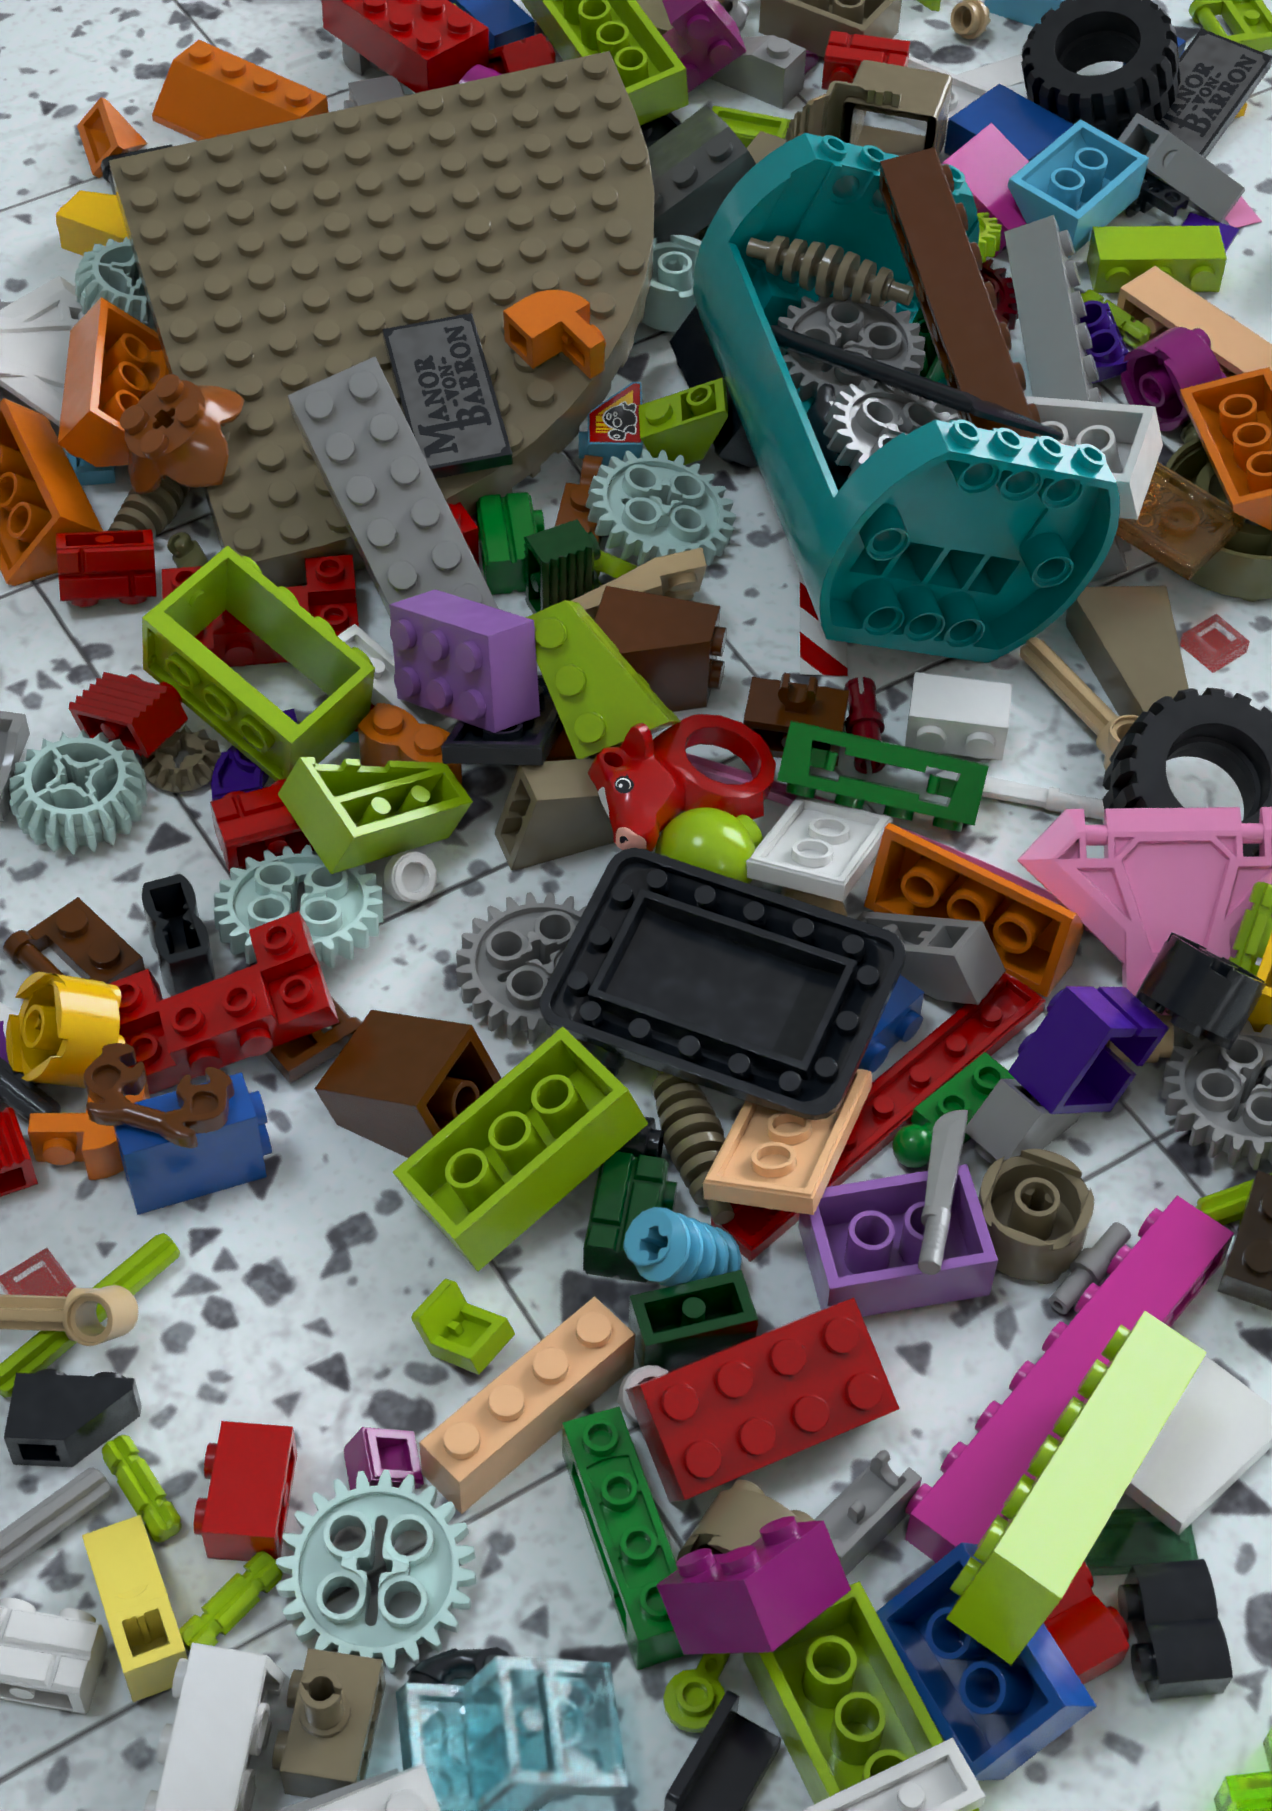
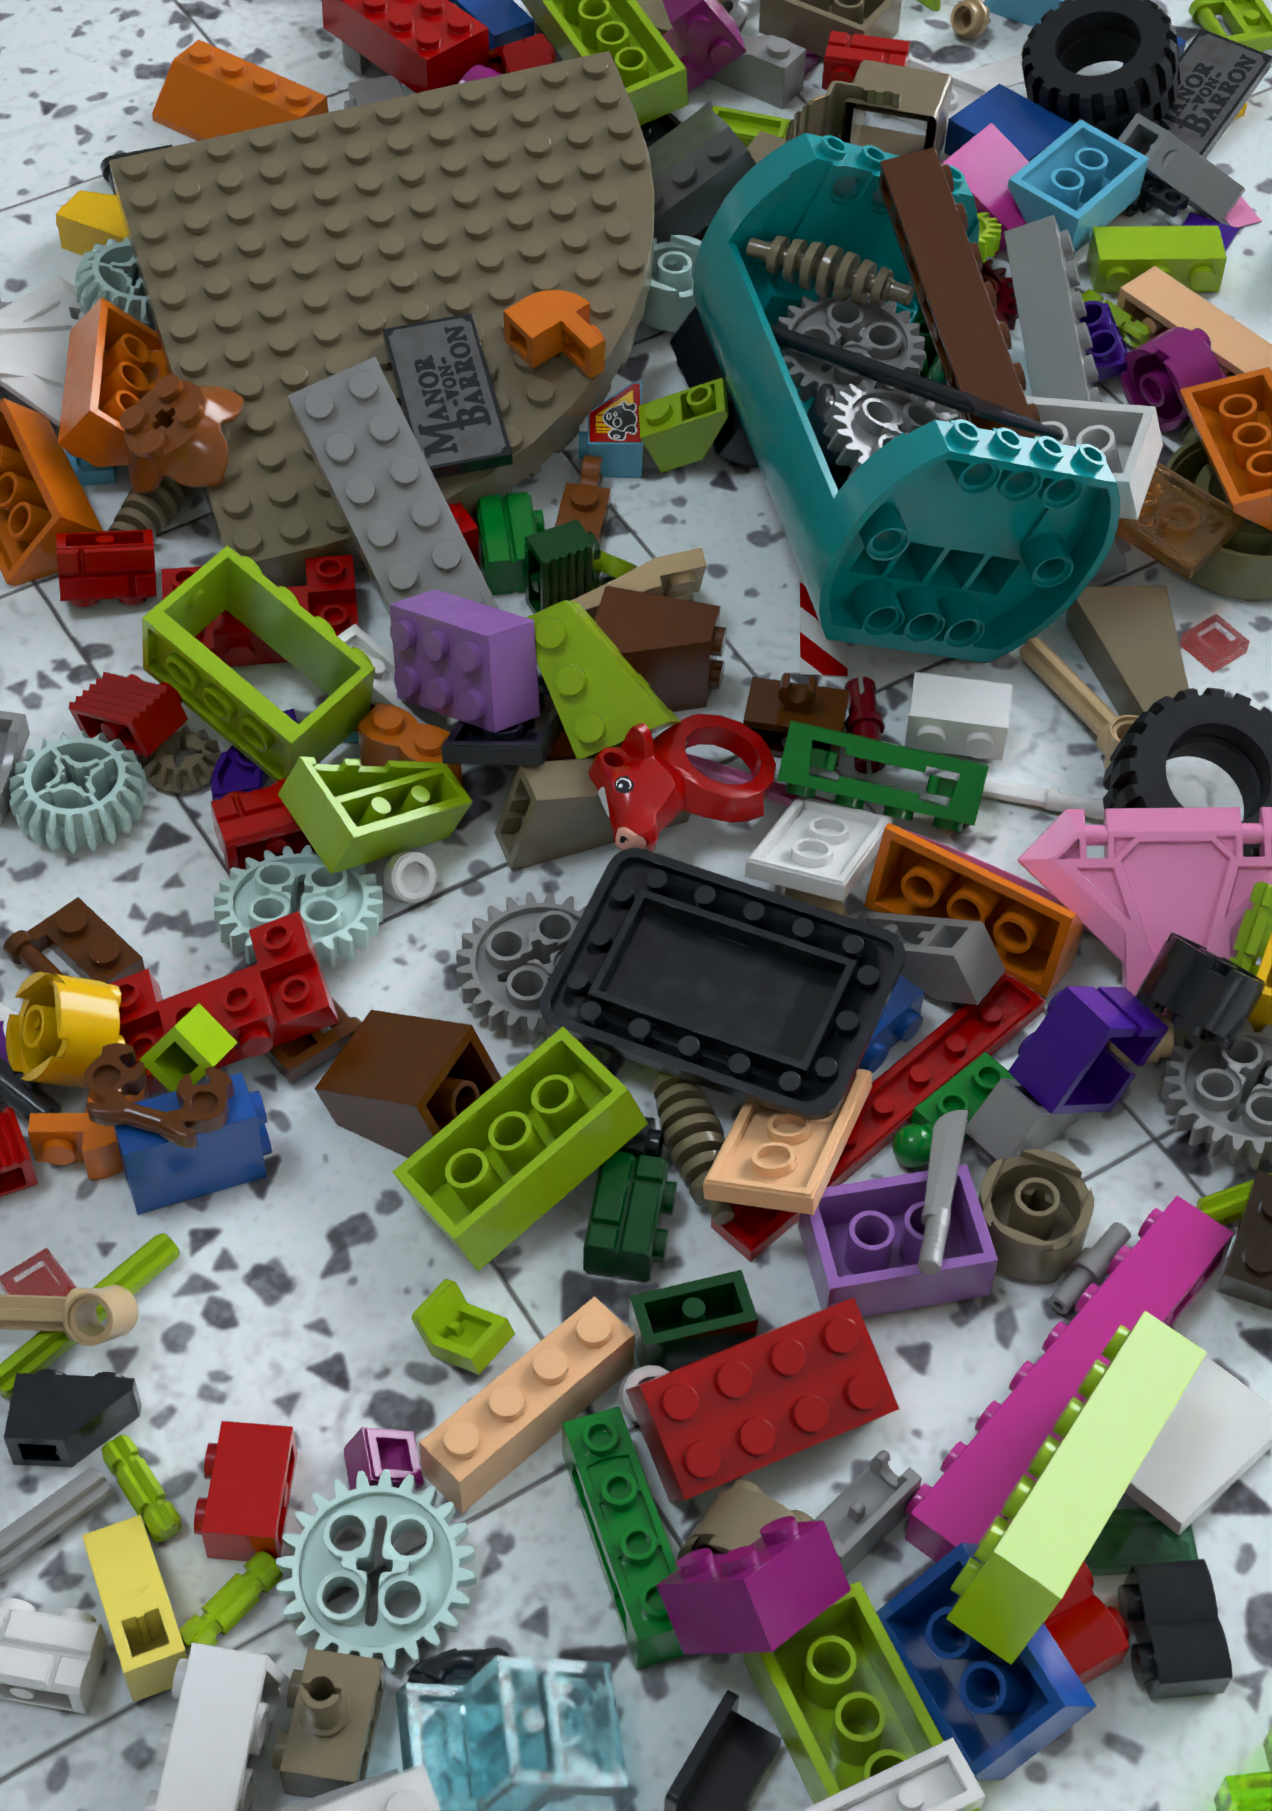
orange slope [77,97,148,178] -> none
black brick [142,874,215,996] -> none
olive arm [167,532,208,568] -> none
light aqua gear [586,449,736,567] -> none
medium azure piece [623,1207,742,1287] -> none
lime brick [654,807,763,884] -> none
lime plate [663,1653,731,1733] -> none
none -> lime brick [139,1003,238,1093]

